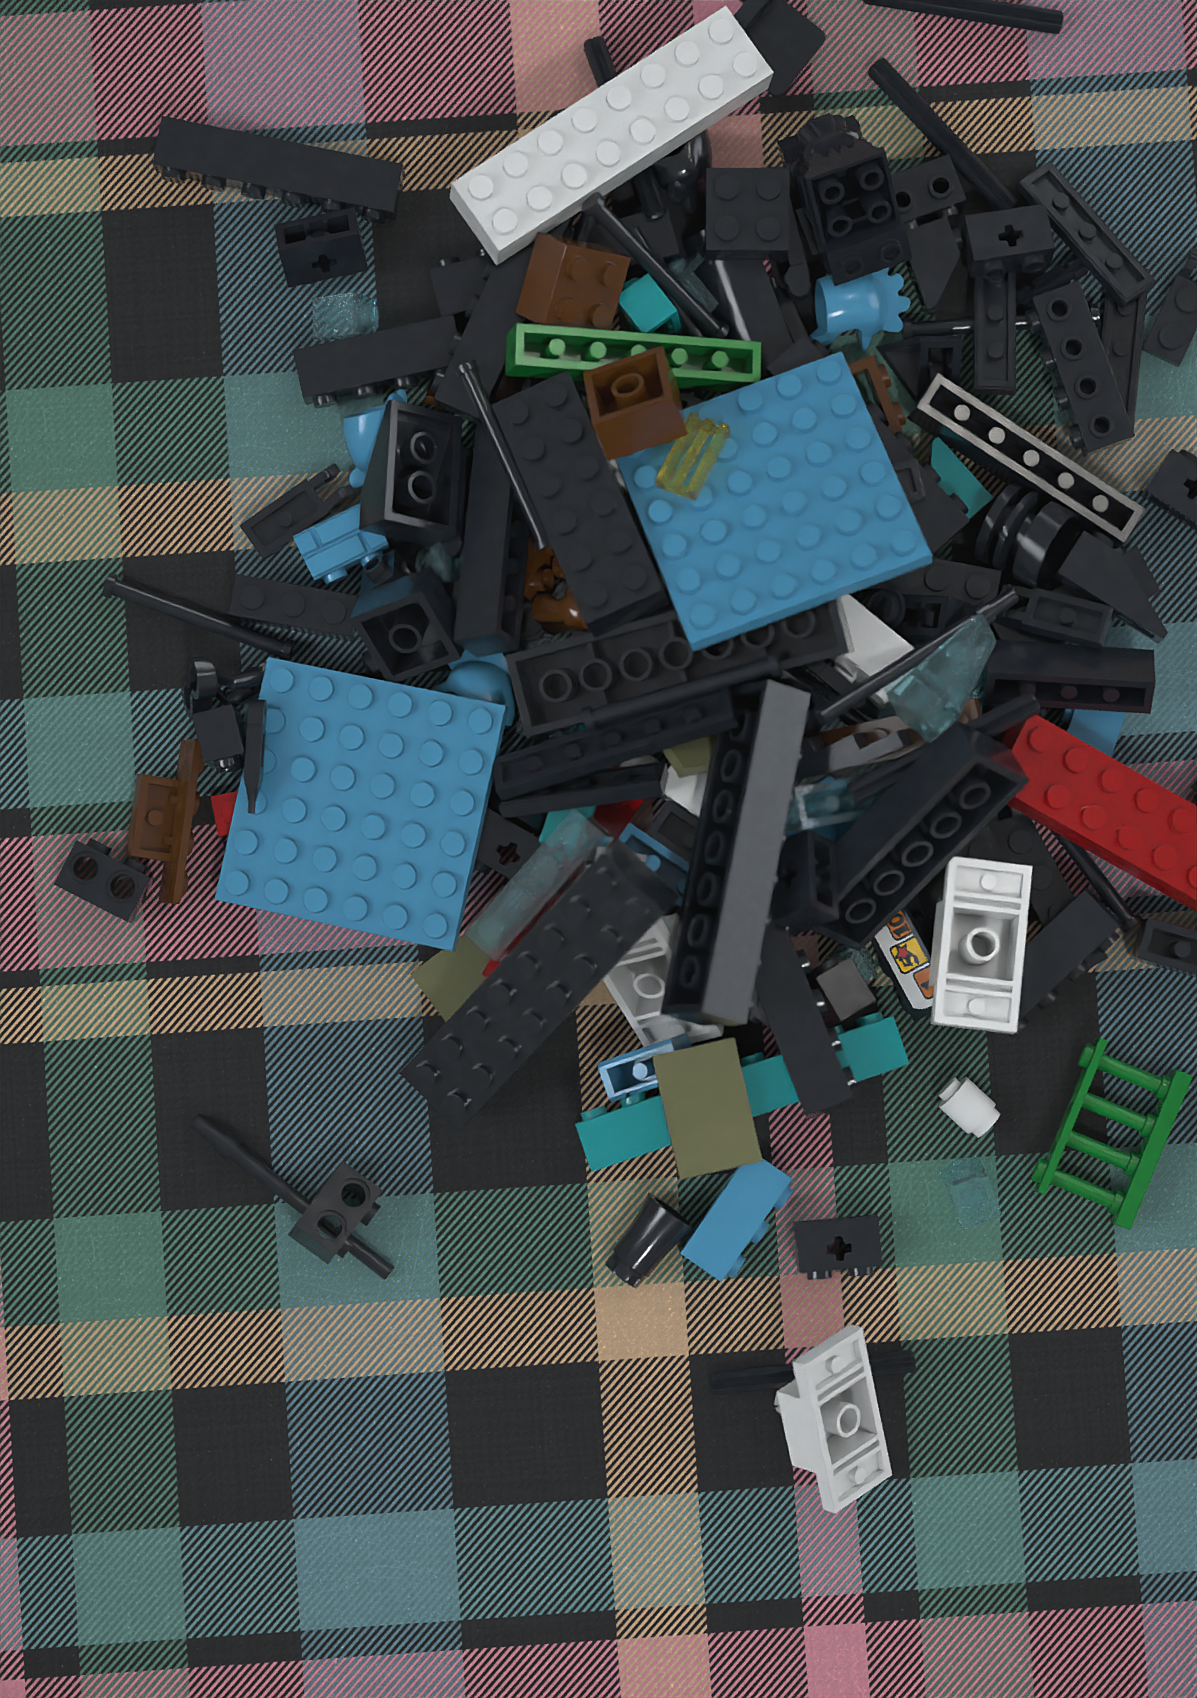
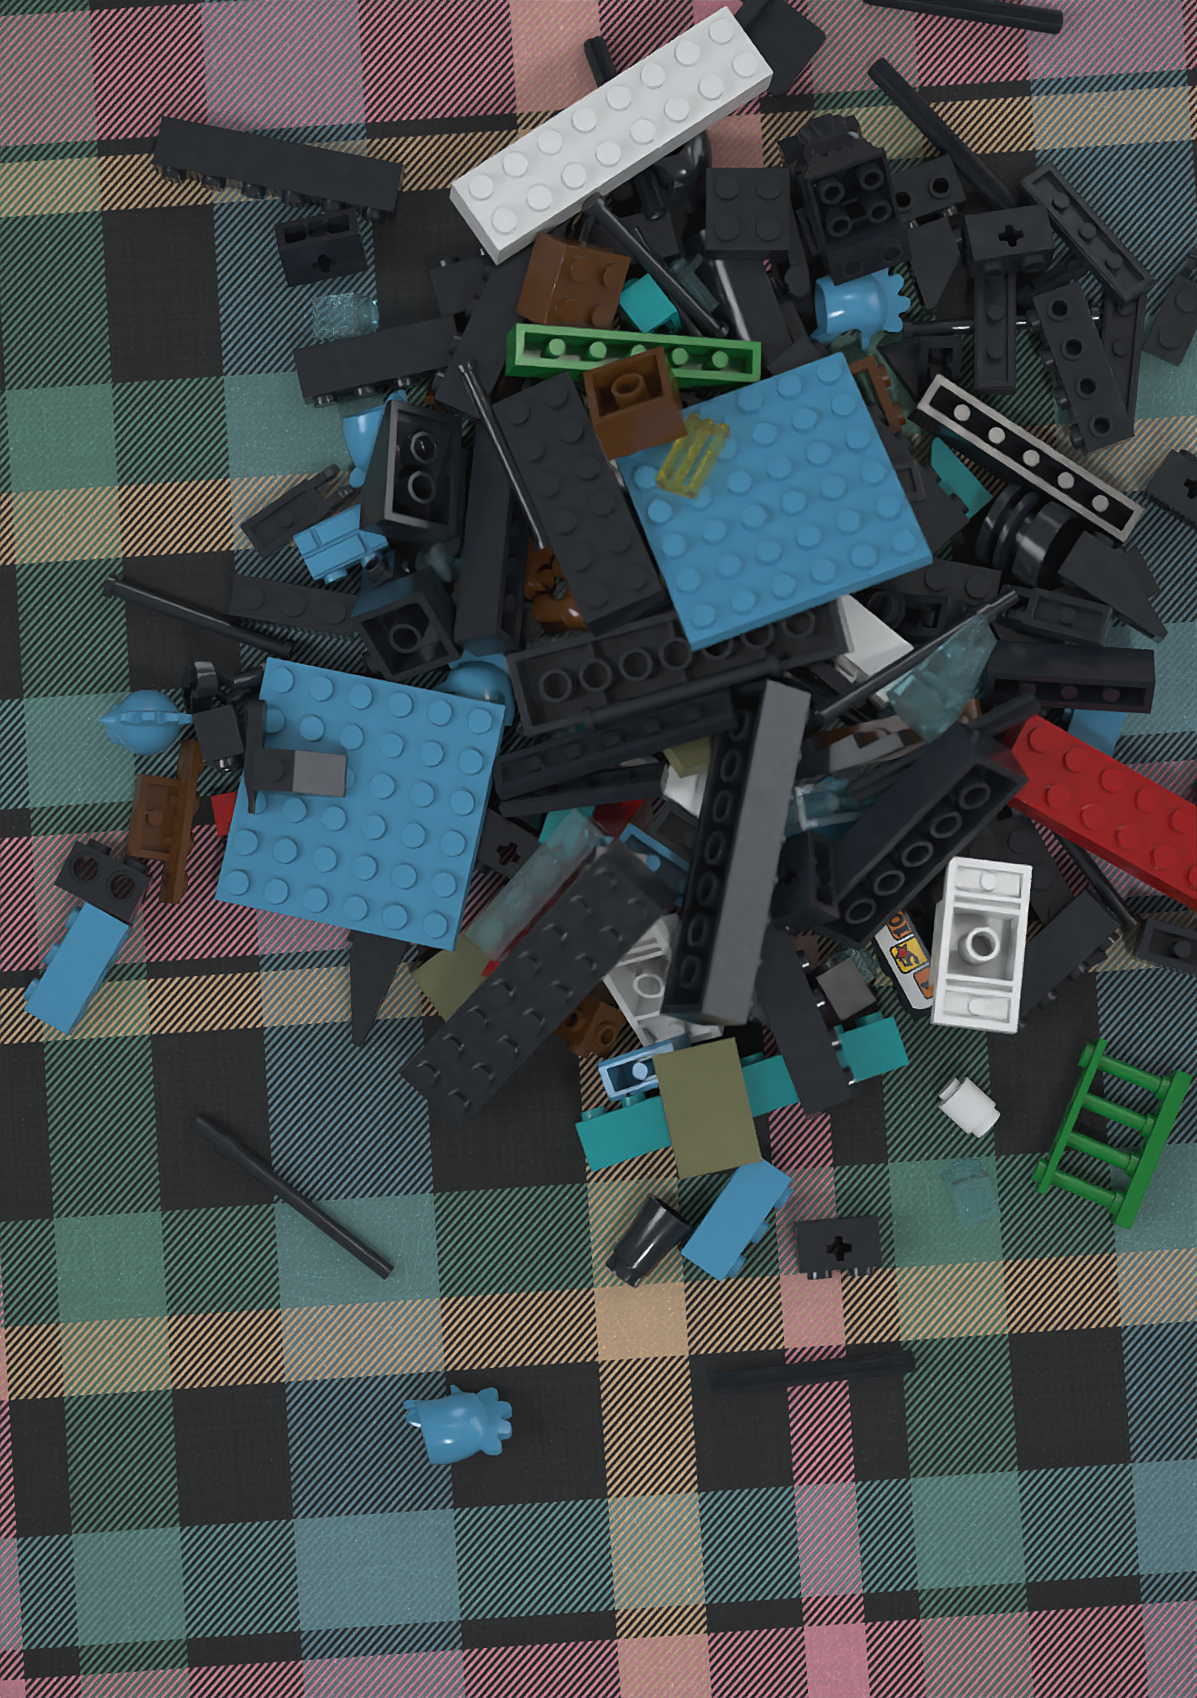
black brick [288,1161,383,1264] -> none
white brick [774,1324,892,1513] -> none
none -> dark azure brick [23,902,133,1035]
none -> dark azure piece [99,690,193,756]
none -> black slope [252,748,348,798]
none -> black slope [346,929,410,1048]
none -> dark azure piece [403,1385,513,1465]
none -> reddish brown brick [554,995,626,1060]

